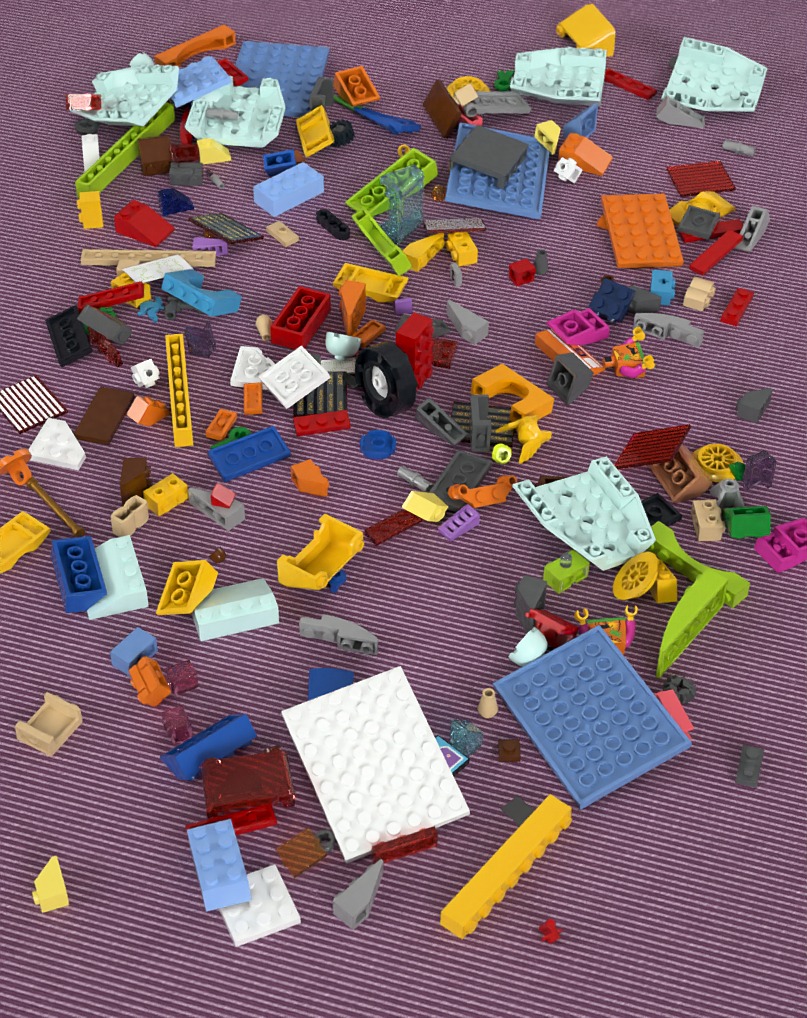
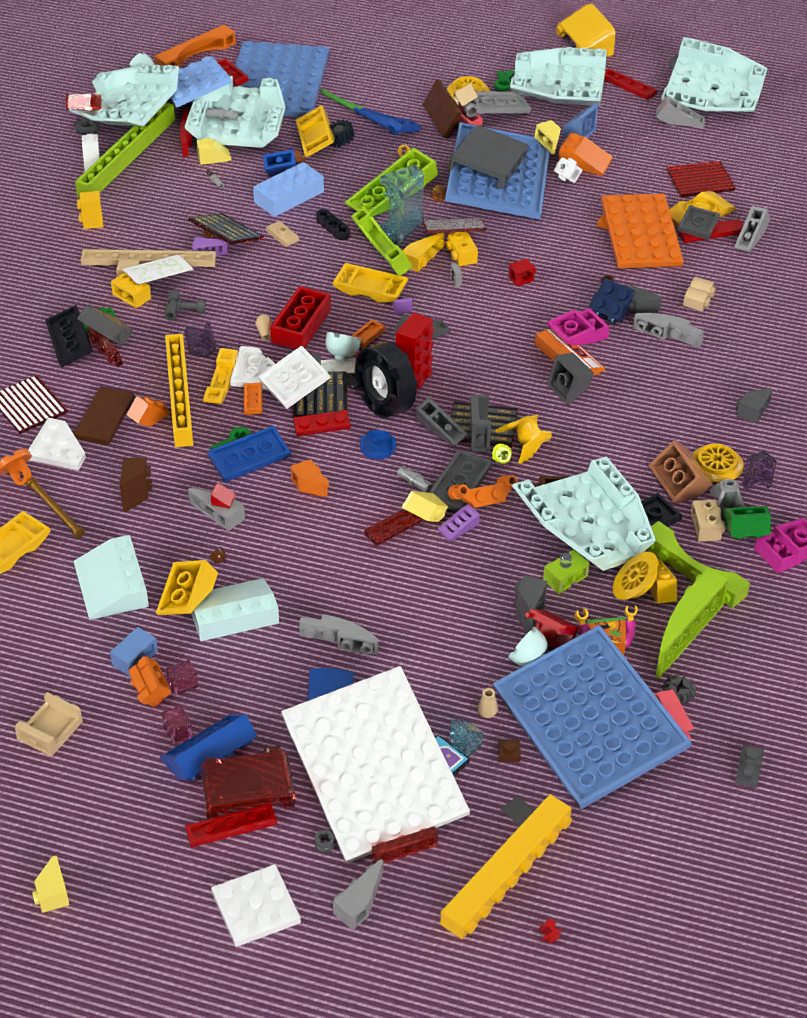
blue slope [51,536,107,613] -> none
red tile [78,281,144,314] -> none
tan brick [111,495,149,537] -> none
red slope [114,200,175,247] -> none
white brick [131,359,160,388] -> none
dark azure piece [137,297,165,323] -> none
reddish brown slope [138,135,174,176] -> none
yellow brick [143,473,189,517] -> none
clear blue slope [157,188,194,216] -> none
dark azure arch [161,269,242,317] -> none
dark grey brick [169,162,204,186] -> none
clear red slope [170,144,200,163] -> none
light blue brick [187,819,252,912] -> none
orange plate [205,408,237,441] -> none
clear orange piece [276,827,327,878] -> none
yellow windscreen [277,514,364,590] -> none
dark grey panel [309,77,334,111] -> none
blue plate [328,570,347,593] -> none
orange slope [333,66,381,107] -> none
orange slope [339,280,366,336] -> none
clear red plate [432,337,458,369] -> none
light grey slope [447,299,489,345] -> none
light orange arch [470,364,554,422] -> none
dark grey cone [533,249,549,275] -> none
torso [603,327,655,378] -> none
clear red piece [614,424,691,470] -> none
dark azure brick [650,269,676,306] -> none
red tile [689,229,743,276] -> none
red plate [720,288,754,327] -> none
light grey pin [723,139,756,157] -> none
green tile [728,462,751,481] -> none
none -> yellow slope [203,348,238,404]

